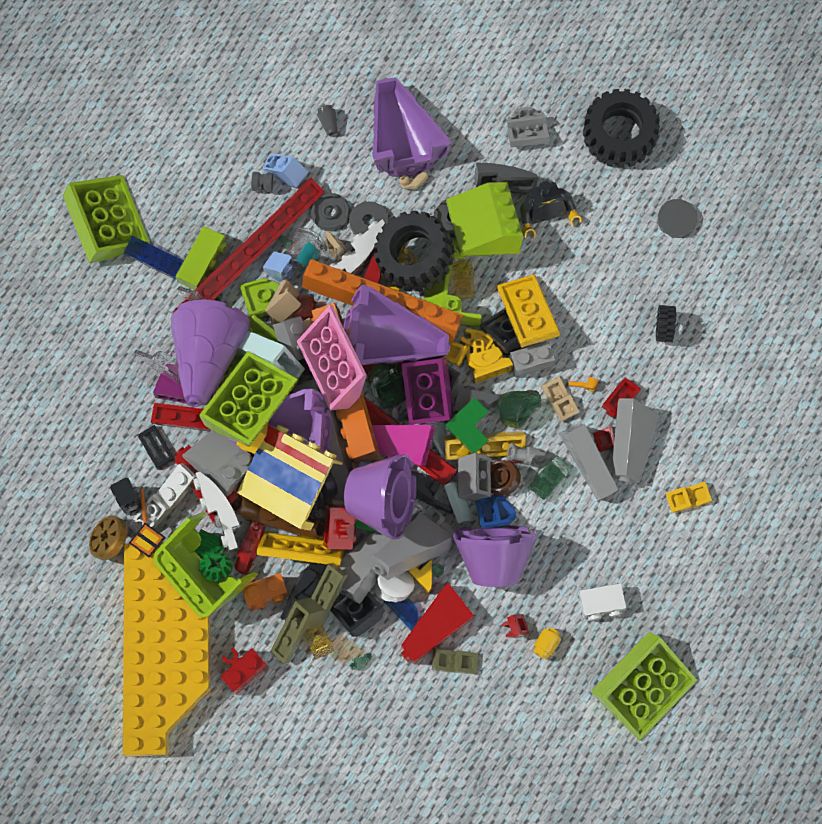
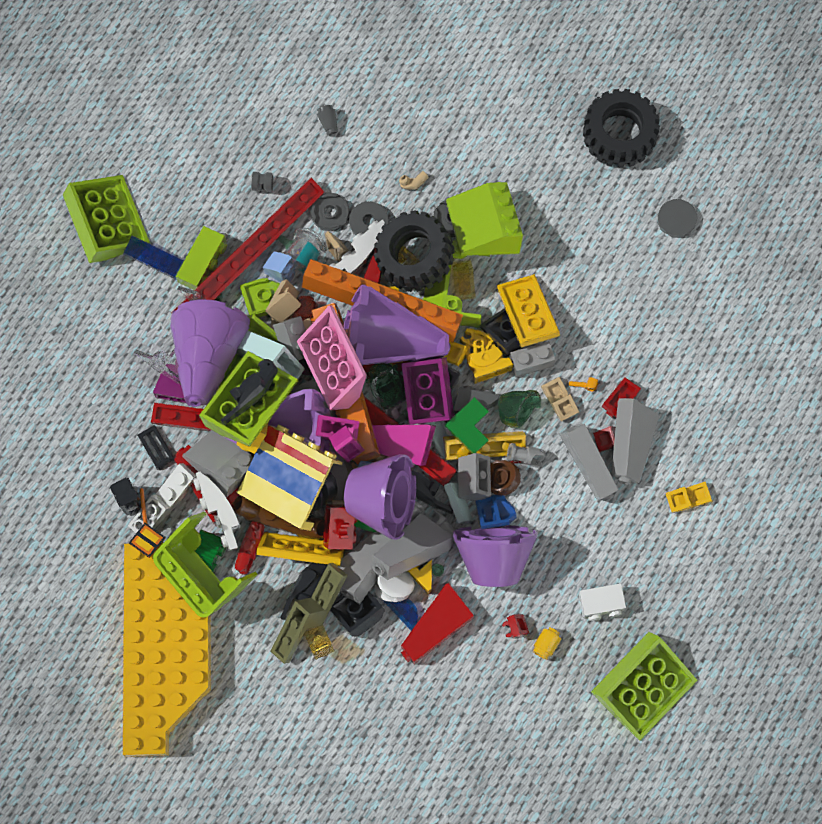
pearl gold wheel [89,515,128,561] -> none
green gear [199,550,233,581] -> none
red brick [220,648,268,695] -> none
orange brick [242,573,289,611] -> none
light blue slope [262,153,308,187] -> none
clear green piece [349,653,372,670] -> none
medium lavender cone [372,77,451,177] -> none
olive slope [432,648,479,675] -> none
dark grey slope [474,163,538,193] -> none
light grey slope [507,107,549,147] -> none
black torso [520,181,582,239] -> none
clear green slope [528,455,572,500] -> none
black tyre [655,305,676,342] -> none
none -> black animal [221,359,278,425]
none -> dark pink slope [315,415,359,441]
none -> dark pink slope [329,426,364,462]

